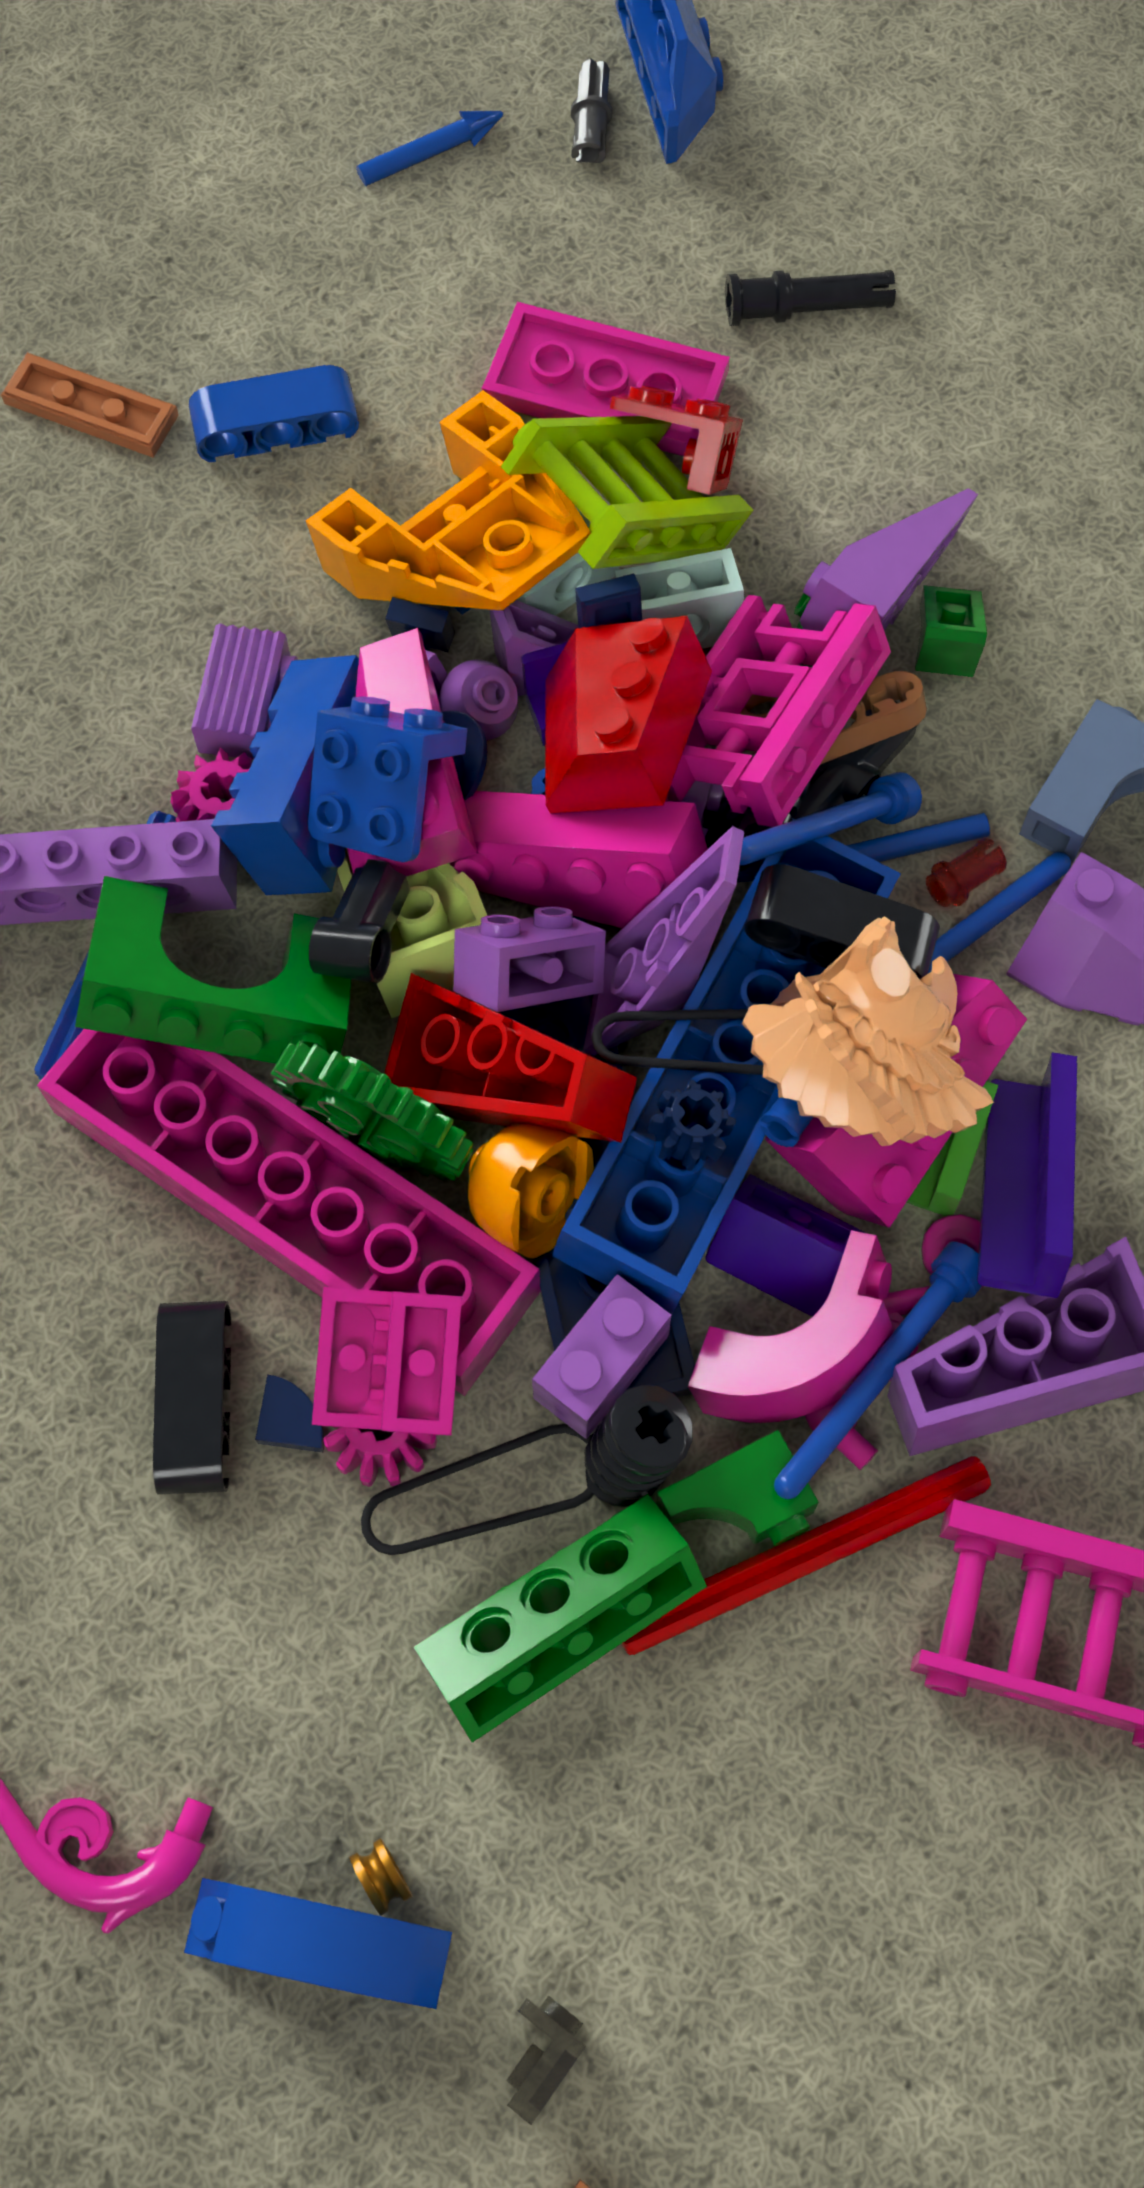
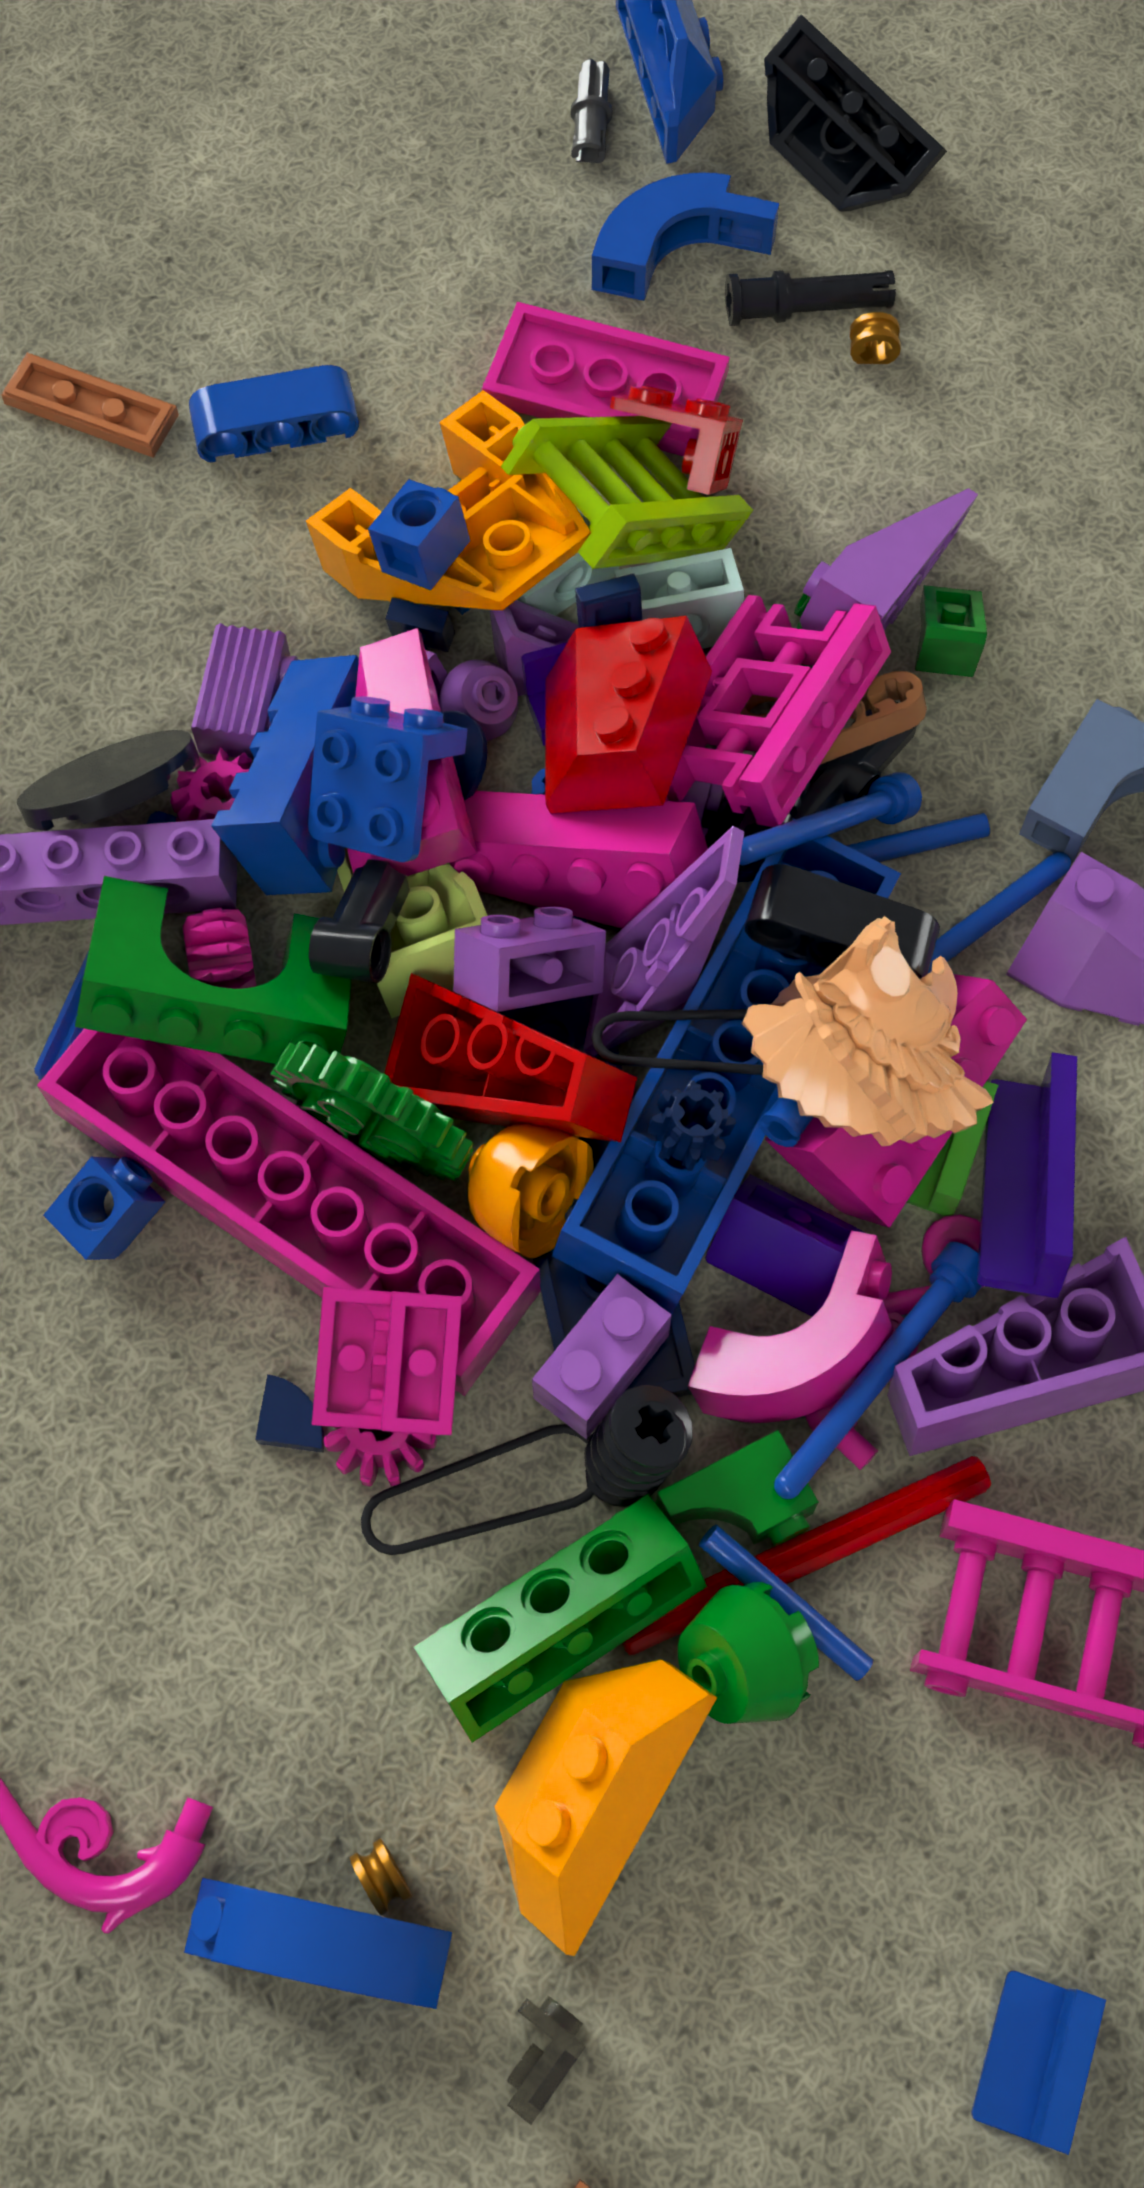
black beam [153,1301,231,1495] -> none
blue piece [356,111,503,186] -> none
clear red pin [926,838,1007,907] -> none
none -> black tile [17,730,199,831]
none -> blue brick [43,1156,166,1260]
none -> dark pink gear [182,907,257,989]
none -> blue brick [368,479,471,590]
none -> light orange wedge [494,1660,717,1956]
none -> blue arch [592,172,779,301]
none -> green cone [678,1582,819,1724]
none -> blue bar [699,1524,873,1681]
none -> black wedge [764,14,947,211]
none -> pearl gold bush [849,312,901,364]
none -> blue panel [971,1971,1106,2155]

